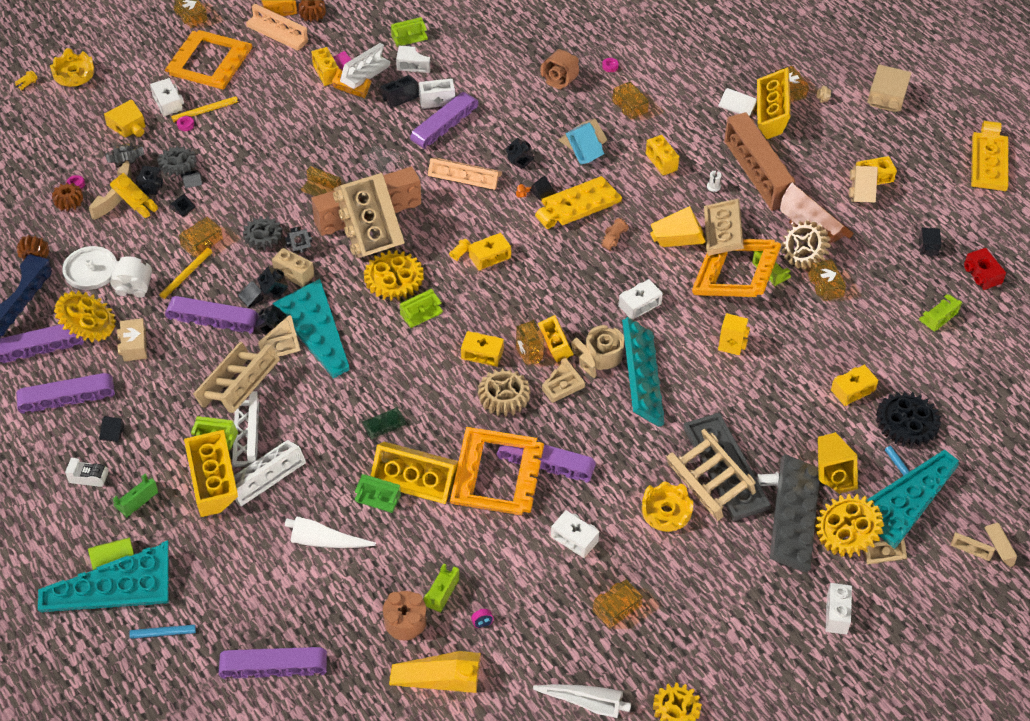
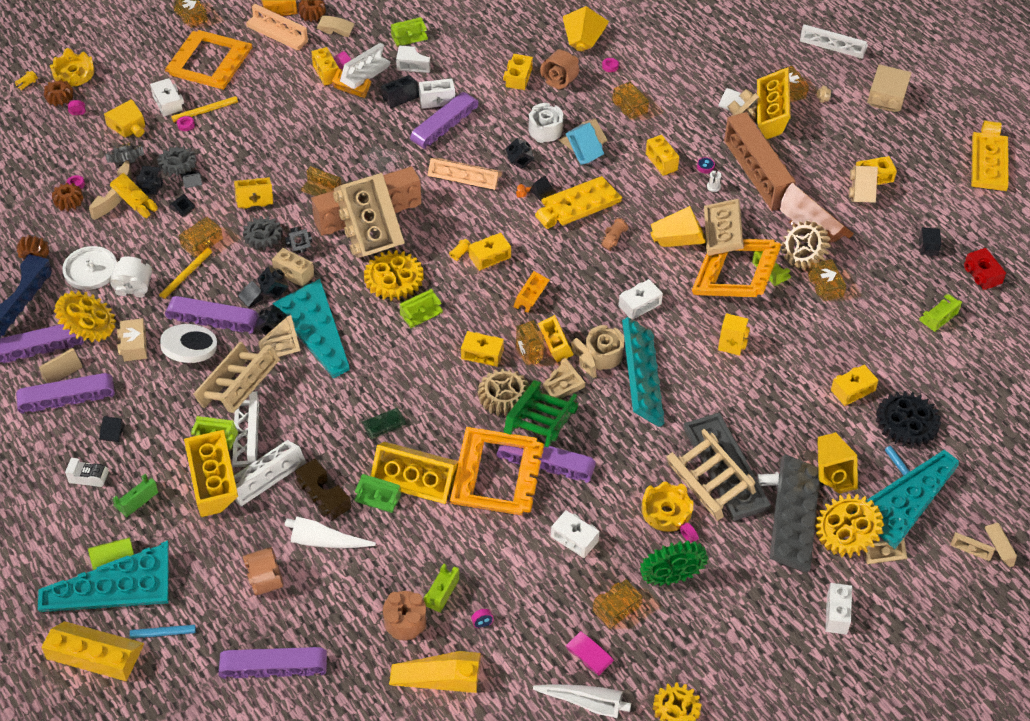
none -> tan slope [39,348,82,383]
none -> yellow slope [41,621,144,681]
none -> dark orange gear [44,79,73,107]
none -> dark pink tile [68,100,86,115]
none -> white piece [160,324,217,363]
none -> yellow brick [234,177,273,209]
none -> nougat brick [243,547,284,596]
none -> dark brown arch [295,459,351,521]
none -> tan slope [317,16,355,37]
none -> yellow brick [503,54,533,90]
none -> green fence [504,380,578,448]
none -> light orange hinge [513,271,550,313]
none -> white brick [529,103,563,143]
none -> yellow slope [563,6,609,52]
none -> dark pink slope [566,631,614,676]
none -> green gear [640,540,709,587]
none -> dark pink tile [680,523,699,544]
none -> tile [697,157,715,174]
none -> tan hips [727,89,759,119]
none -> white fence [800,25,868,59]

